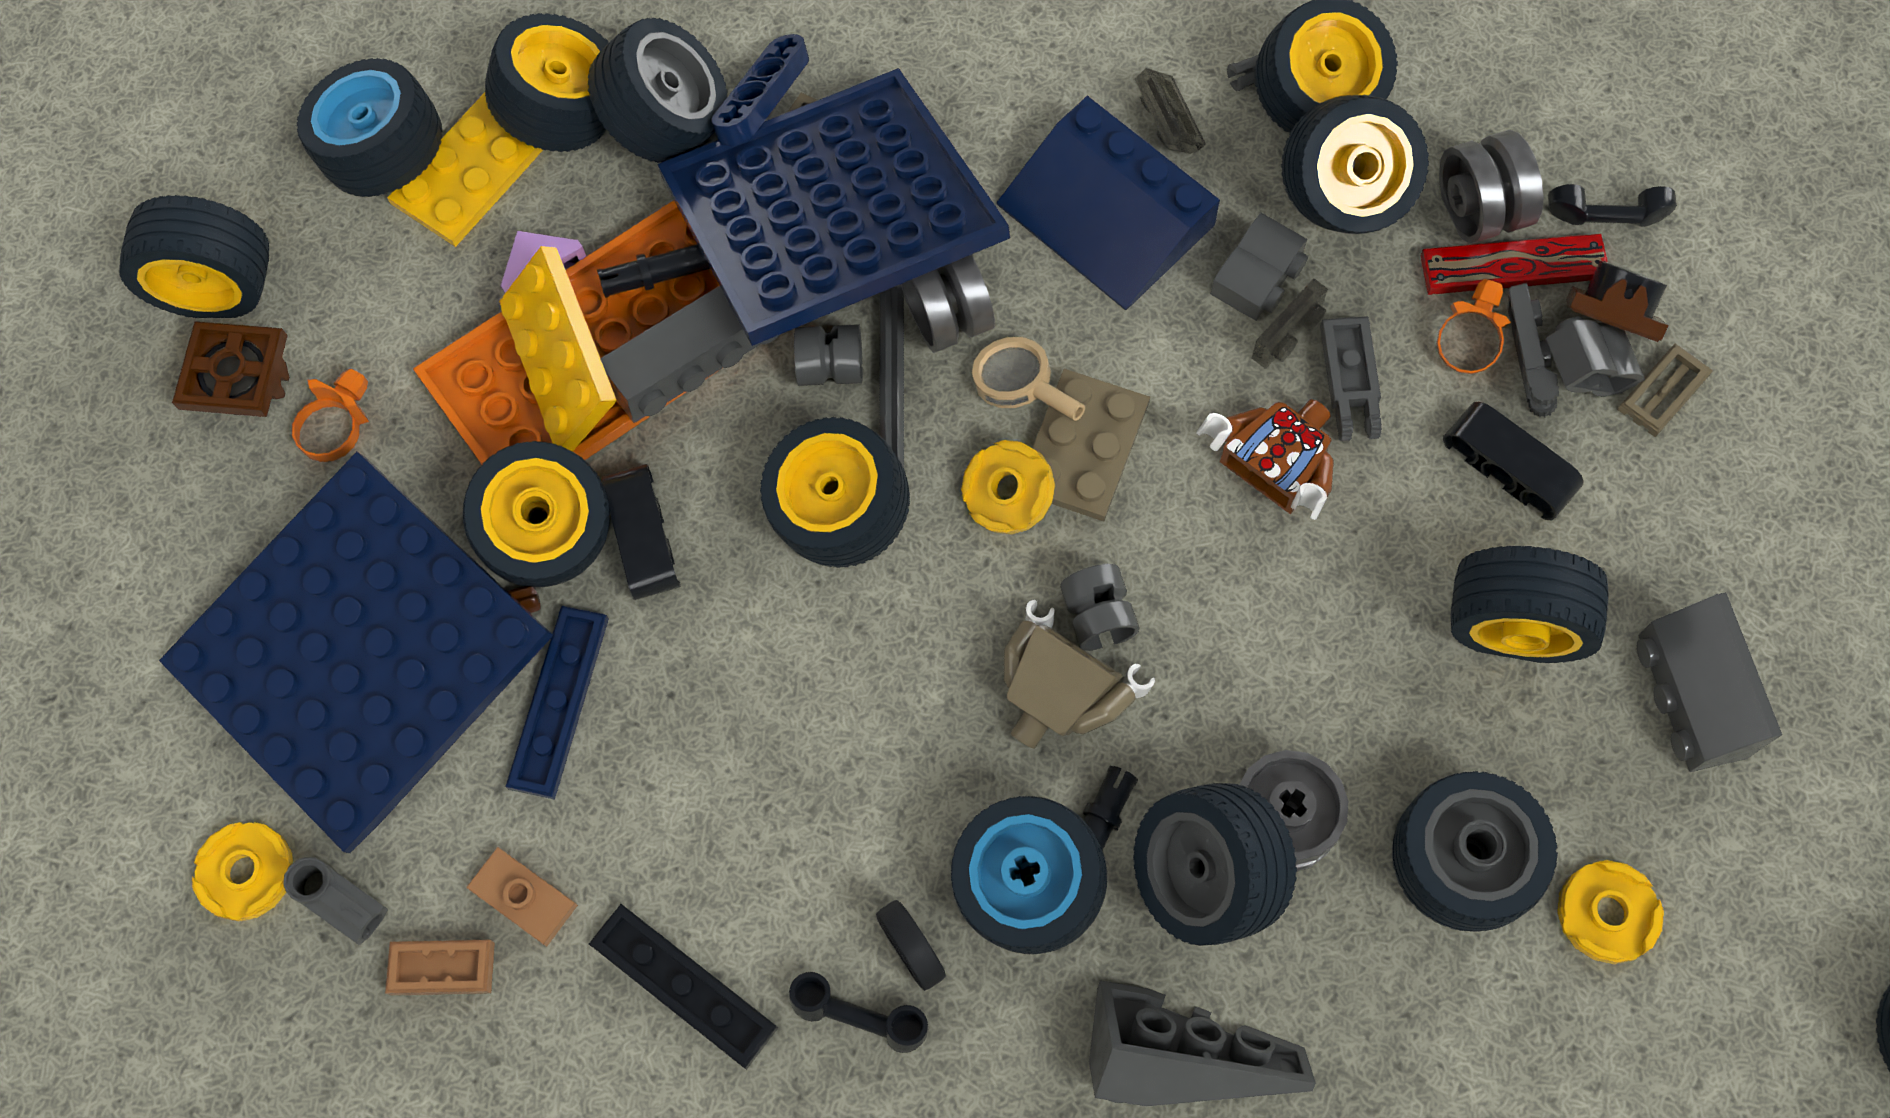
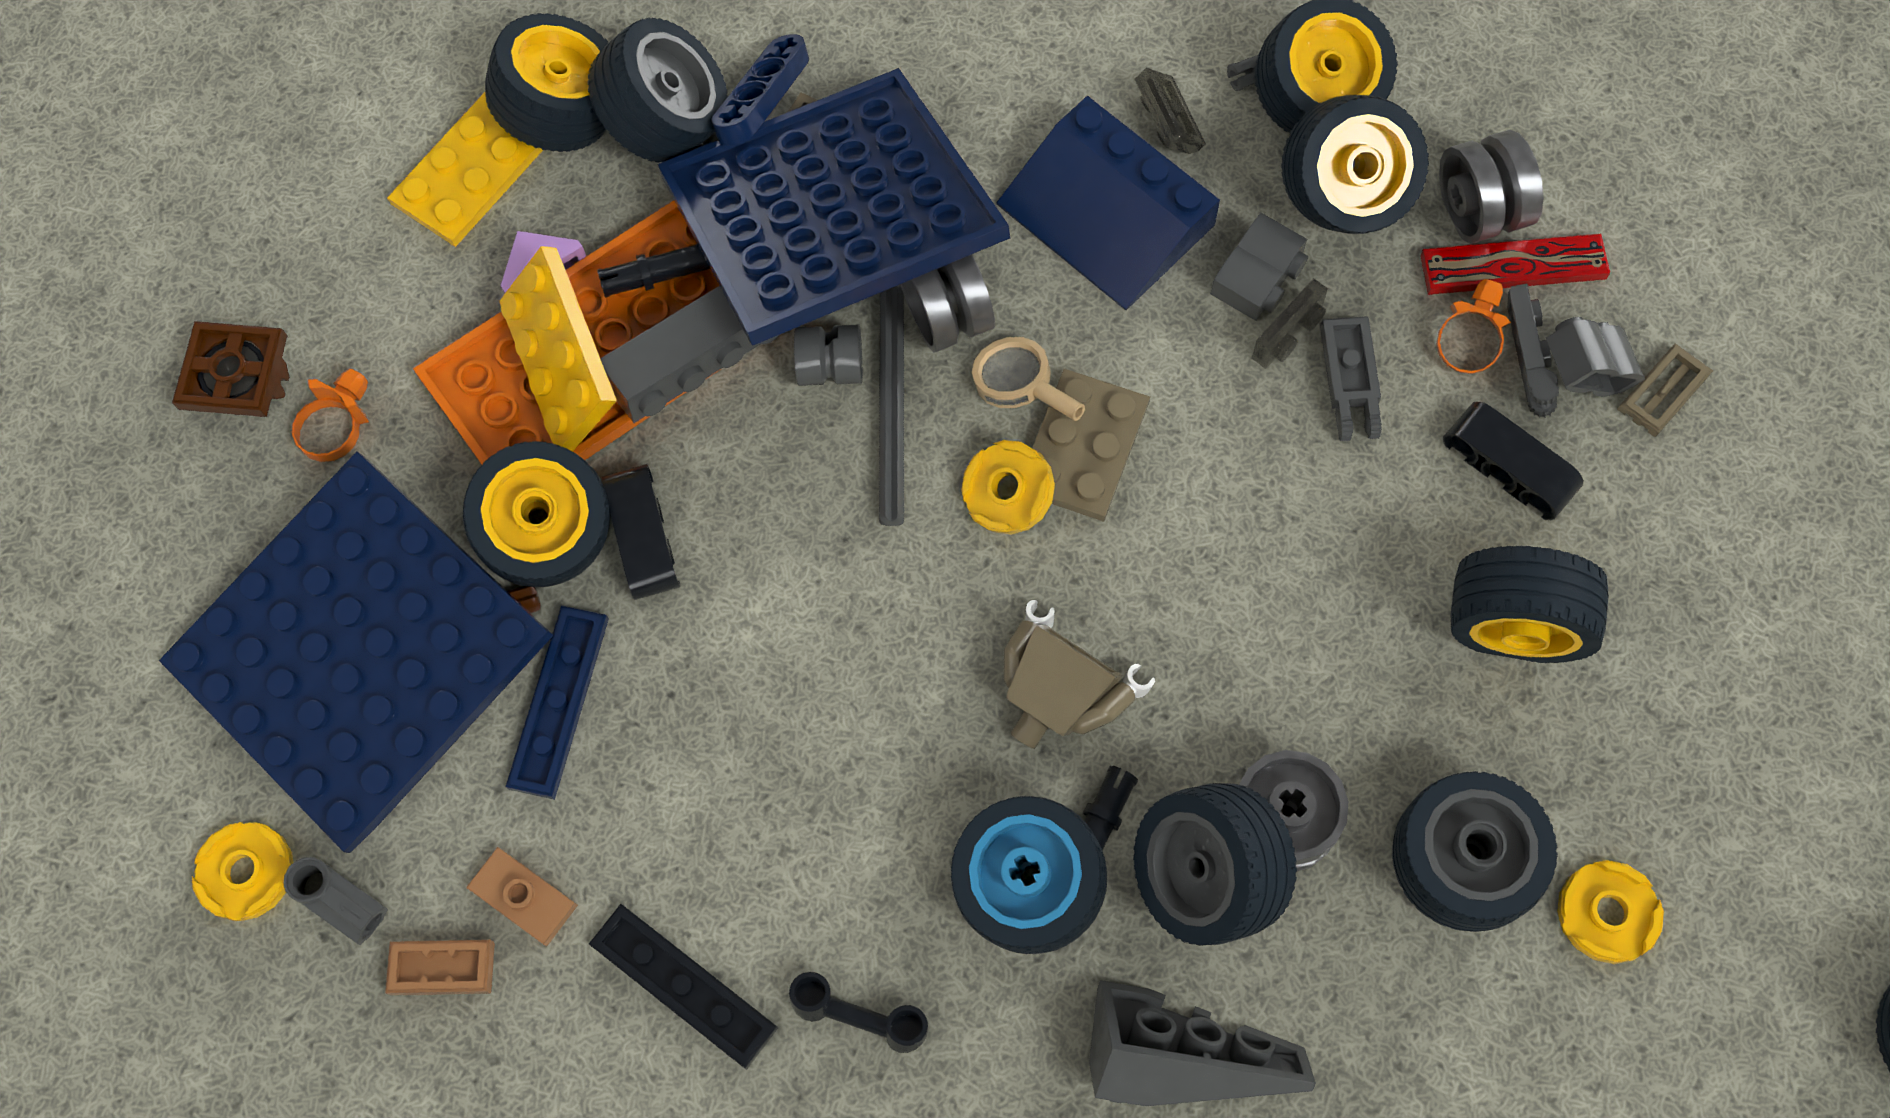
black wheel [119,195,269,318] -> none
black wheel [297,58,443,197] -> none
wheel [760,417,910,568] -> none
black tyre [876,900,946,991] -> none
dark grey wheel [1060,564,1140,651] -> none
torso [1196,399,1334,520] -> none
black bar [1548,184,1677,227] -> none
reddish brown piece [1566,261,1669,342] -> none
dark grey slope [1637,592,1782,772] -> none

